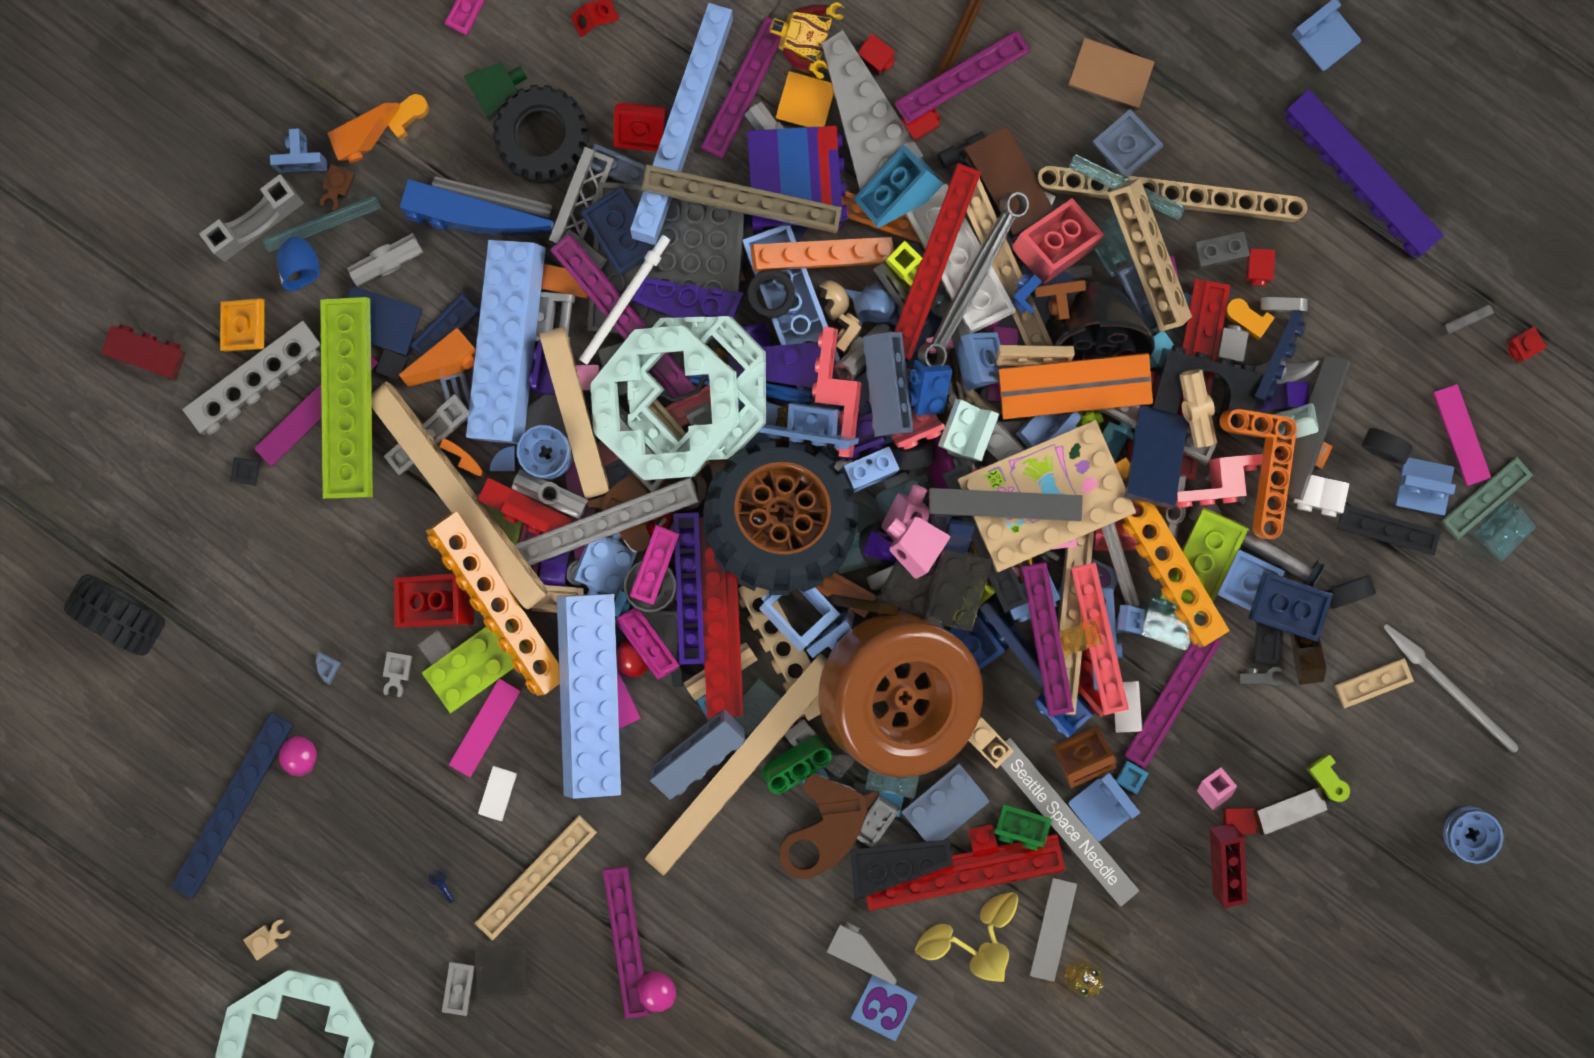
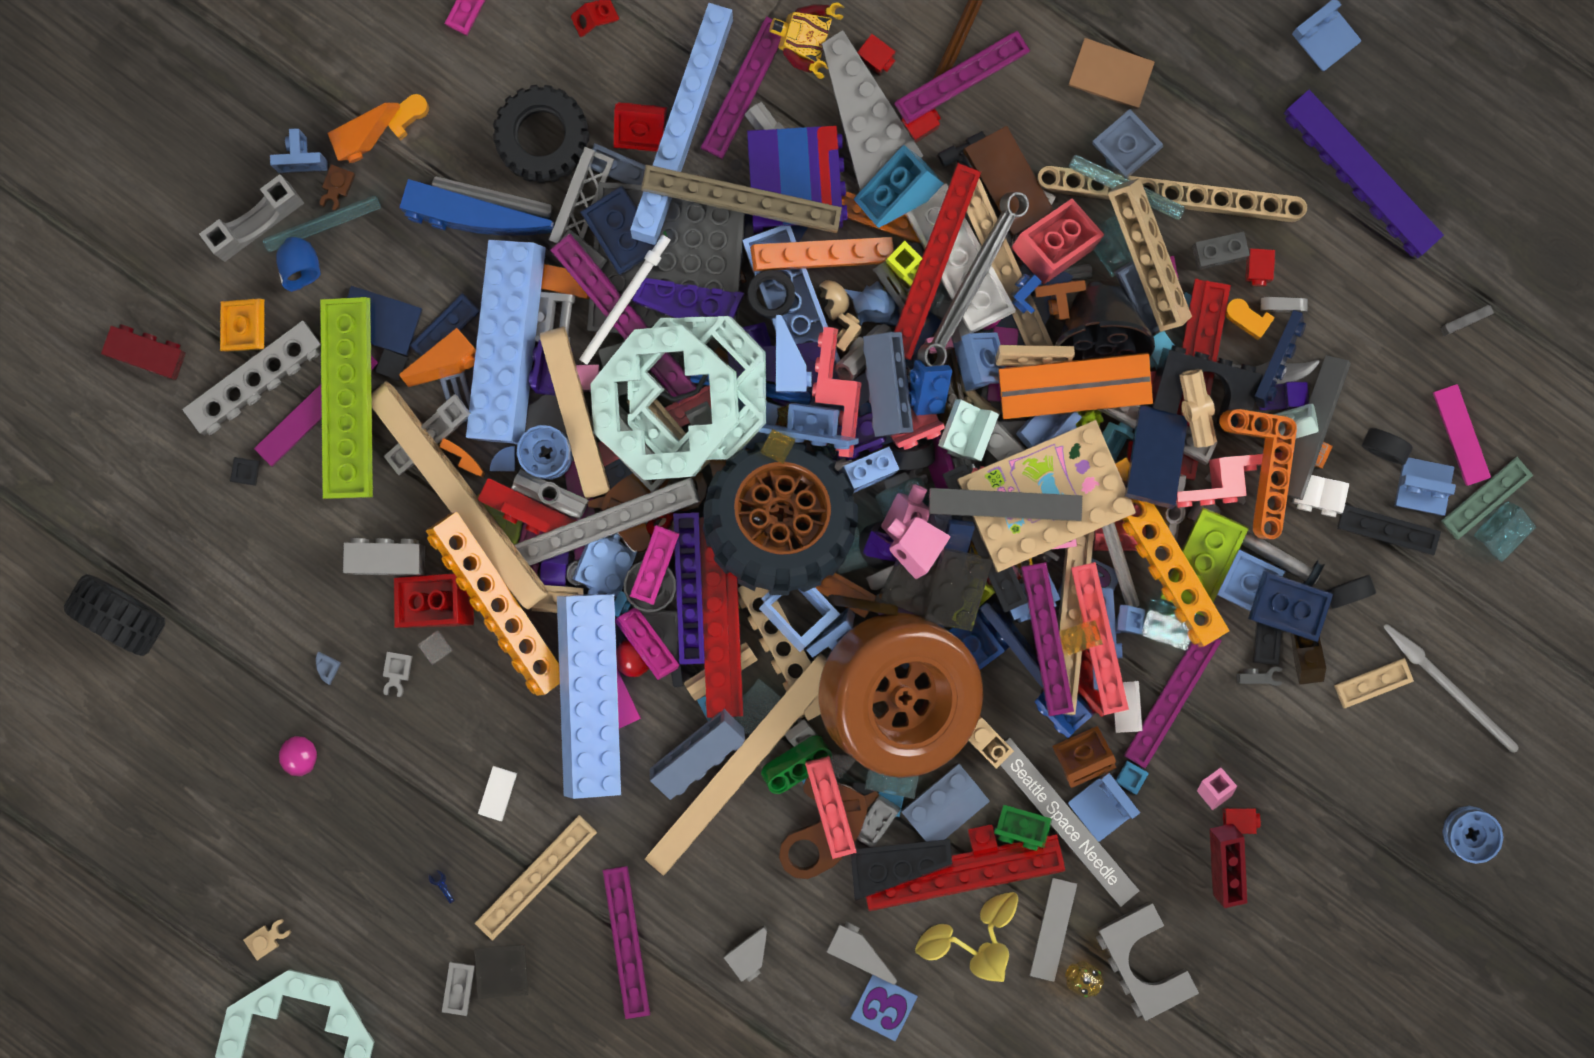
dark blue plate [171,712,294,899] -> none
light grey piece [347,233,424,287] -> none
lime plate [422,620,527,713] -> none
dark pink tile [449,679,521,777] -> none
dark green torso [464,63,528,121] -> none
dark pink hair [637,971,676,1012] -> none
light orange tile [775,71,834,128] -> none
light grey brick [1217,325,1249,364] -> none
tile [1253,786,1327,835] -> none
lime leg [1306,754,1350,802] -> none
red bracket [1507,326,1547,363] -> none
none -> light grey brick [343,538,425,576]
none -> light grey slope [724,926,767,982]
none -> clear yellow tile [761,429,795,464]
none -> light blue slope [776,315,811,392]
none -> coral tile [805,756,856,859]
none -> light grey arch [1096,902,1199,1021]

